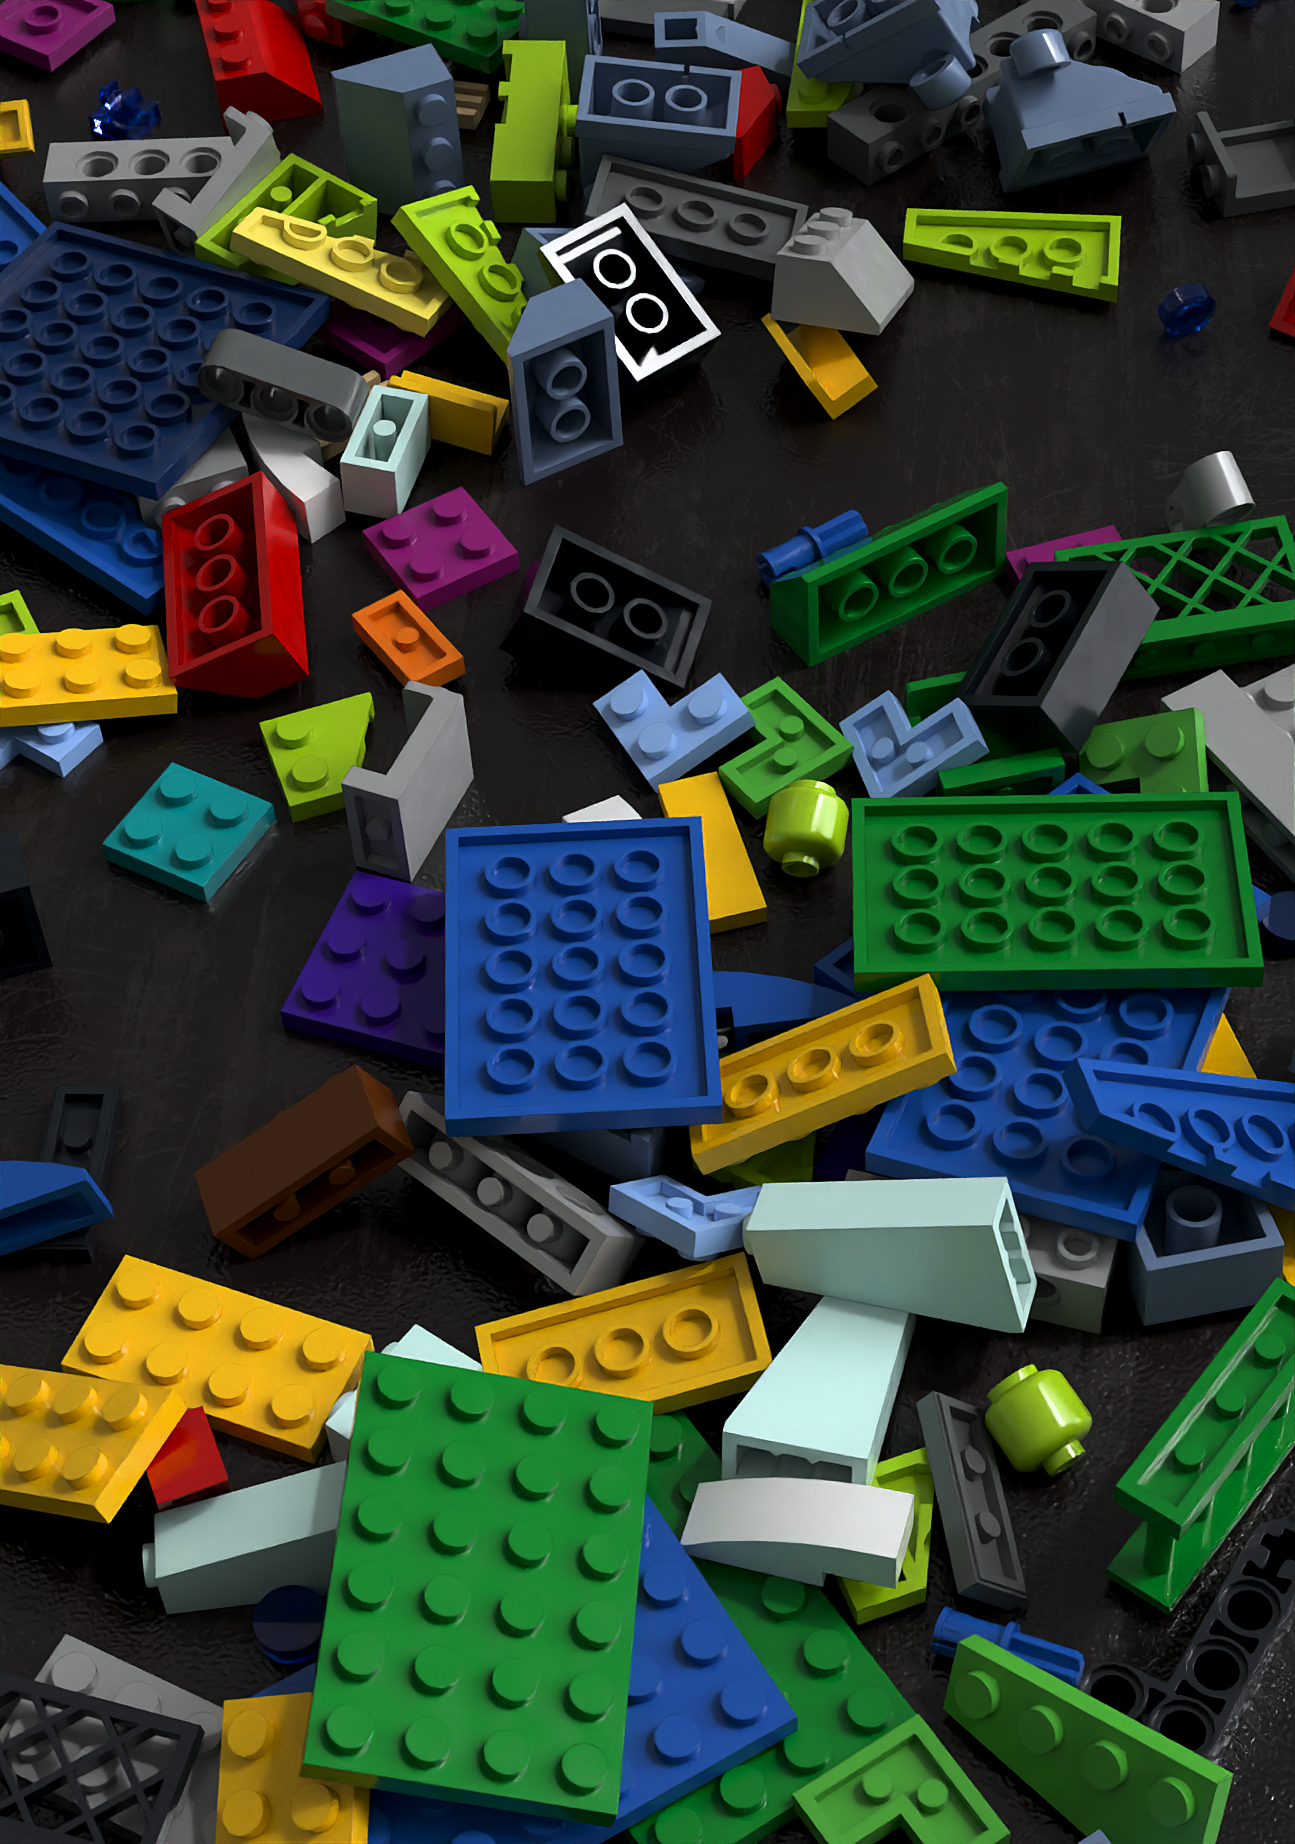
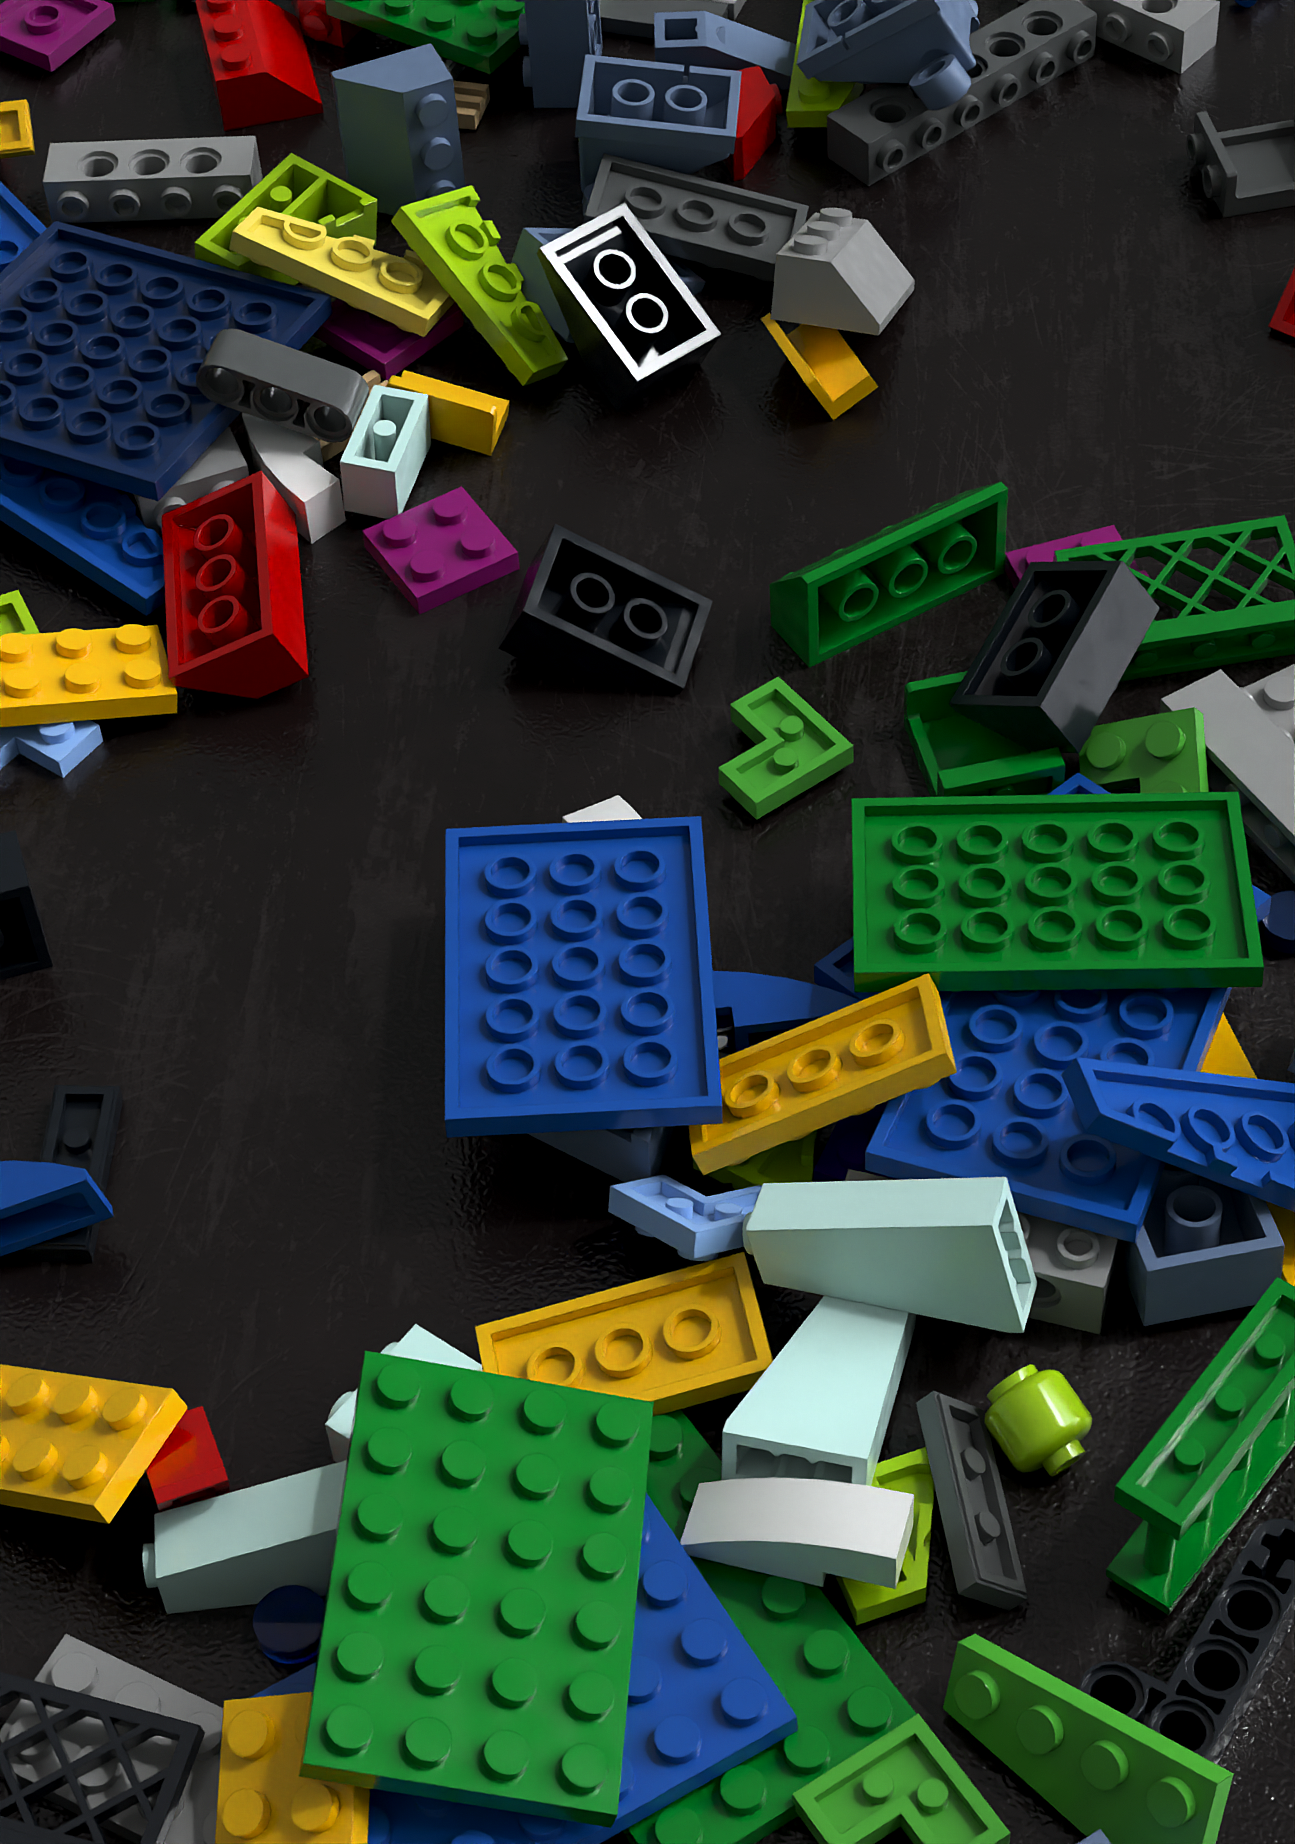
yellow plate [60,1255,375,1464] -> none
clear blue tile [88,79,161,141] -> none
teal plate [102,762,276,903] -> none
light grey panel [152,106,281,258] -> none
reddish brown brick [193,1064,415,1260] -> none
lime wing [259,692,375,823] -> none
dark purple plate [280,871,445,1070] -> none
light grey panel [341,680,474,882] -> none
orange plate [351,590,466,687] -> none
light grey brick [397,1091,647,1296] -> none
lime wedge [490,40,578,223] -> none
sand blue slope [506,278,623,486] -> none
light blue plate [593,669,756,793] -> none
yellow tile [657,771,768,934] -> none
blue axle [756,510,868,587] -> none
lime head [763,780,849,878] -> none
light blue plate [839,690,989,798] -> none
lime wing [903,208,1121,303] -> none
blue axle [931,1606,1085,1689] -> none
sand blue piece [982,28,1176,194] -> none
clear blue tile [1158,283,1216,337] -> none
light grey piece [1165,451,1256,533] -> none

